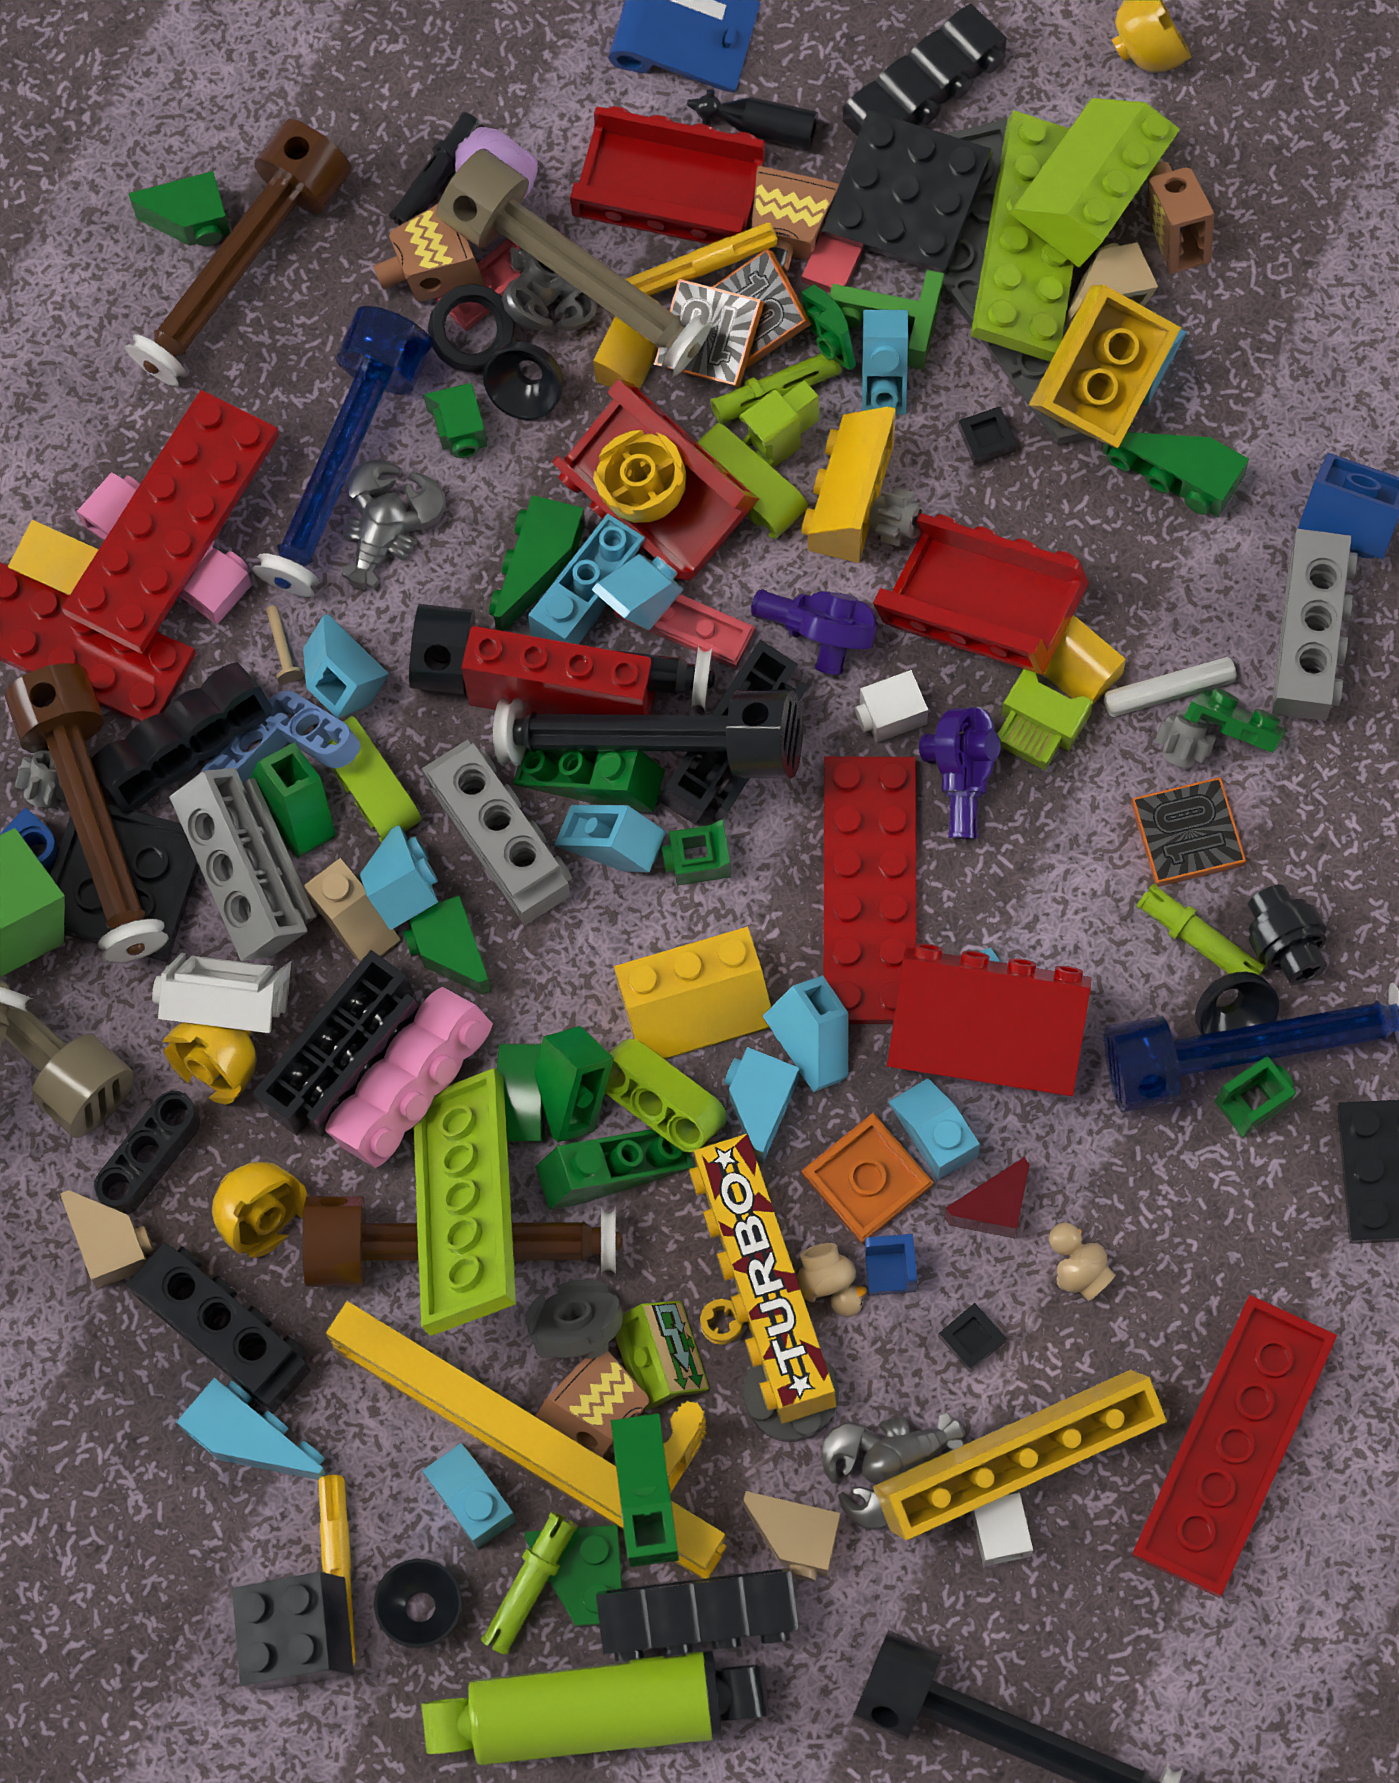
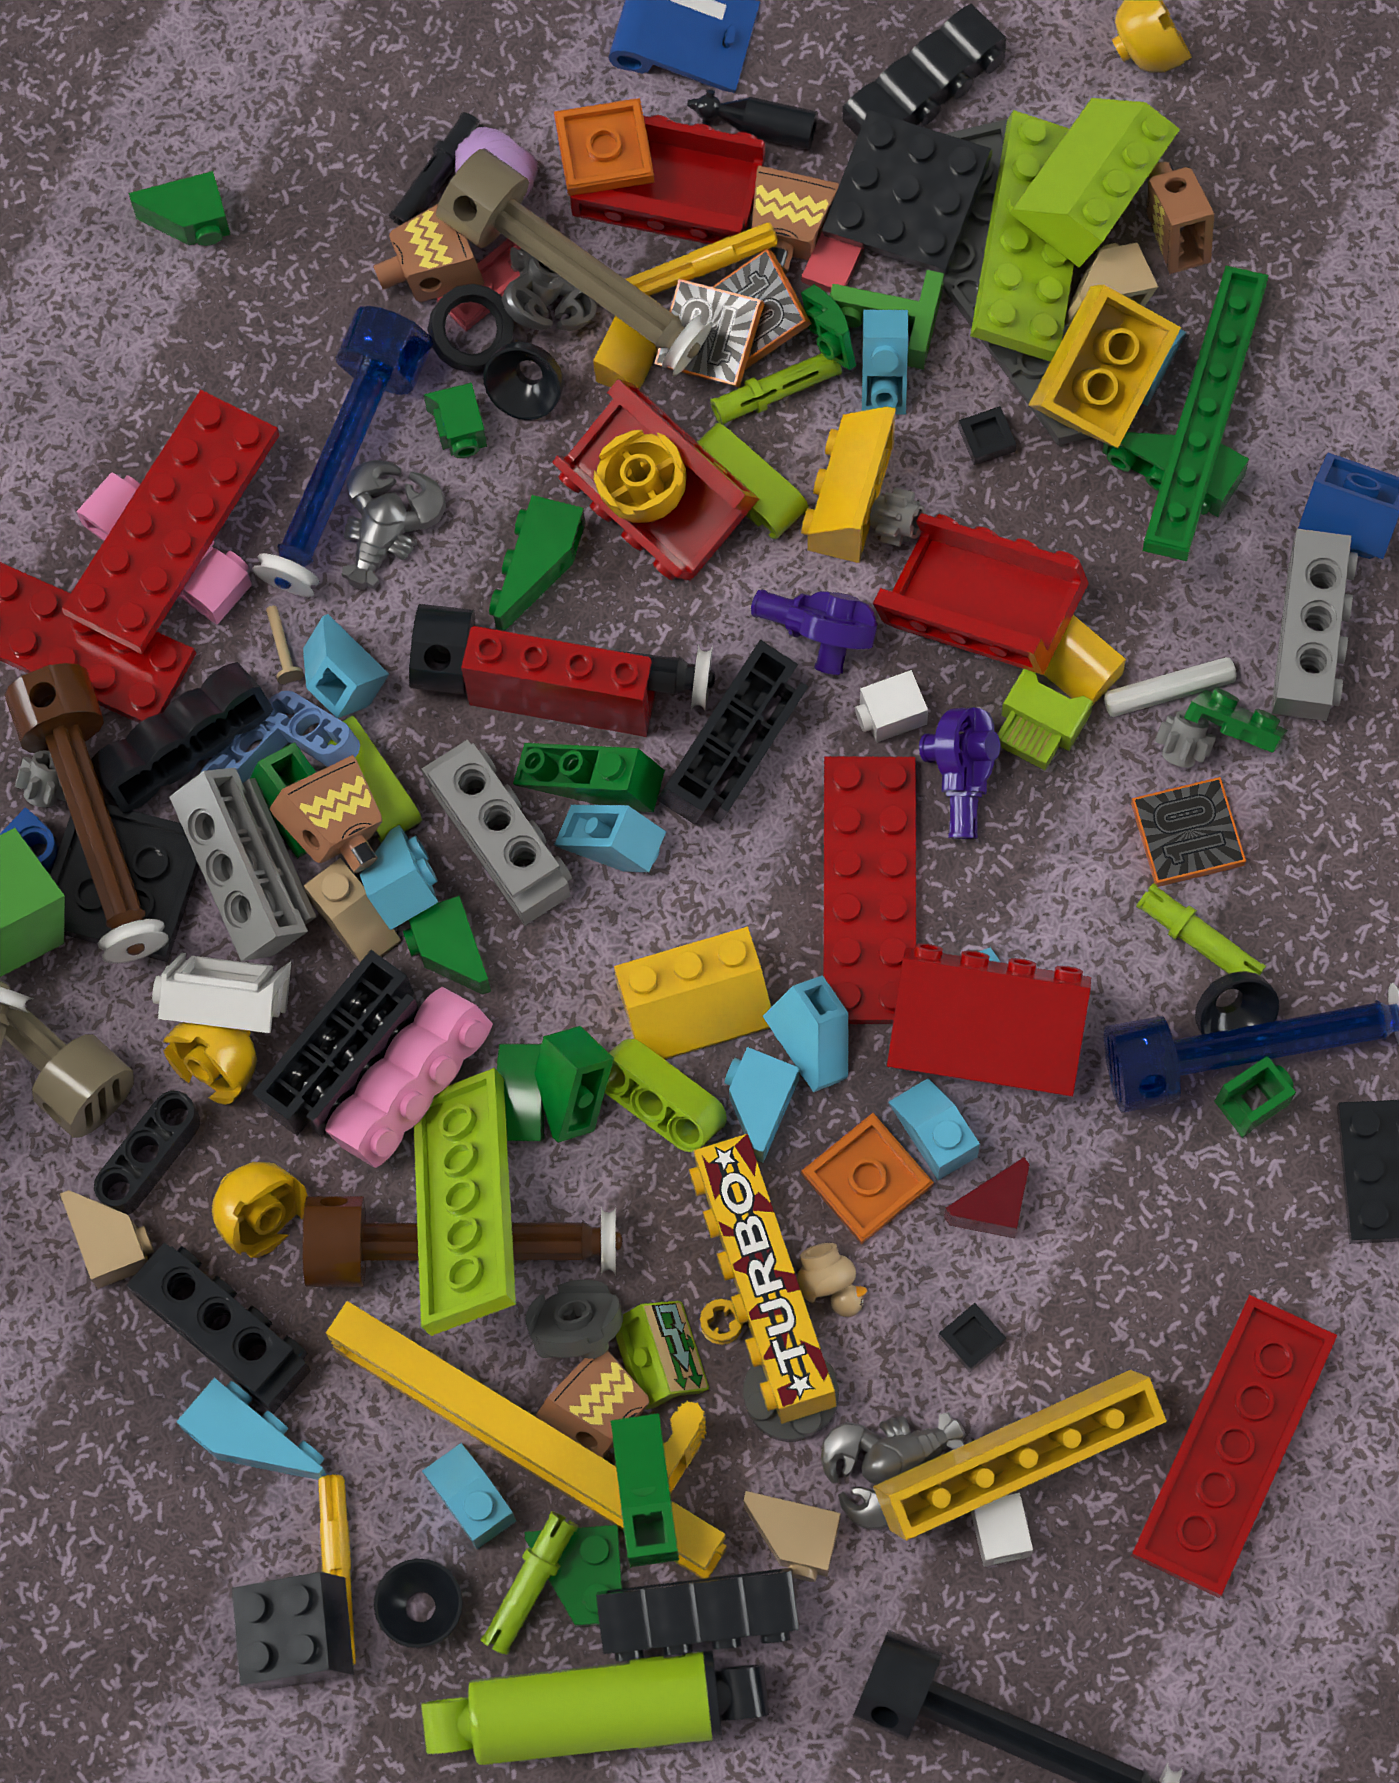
yellow brick [8,520,99,595] -> none
reddish brown piece [125,119,352,387] -> none
black piece [493,690,803,779] -> none
medium azure slope [528,514,645,644] -> none
green slope [535,1129,694,1210] -> none
medium azure slope [591,554,683,630] -> none
coral tile [614,594,755,669] -> none
green window [662,819,731,886] -> none
lime piece [739,380,820,468] -> none
blue panel [864,1234,917,1296] -> none
tan animal [1049,1222,1116,1301] -> none
black piece [1248,884,1327,985] -> none
none -> nougat torso [270,755,382,873]
none -> orange tile [554,98,654,196]
none -> green tile [1142,265,1269,561]

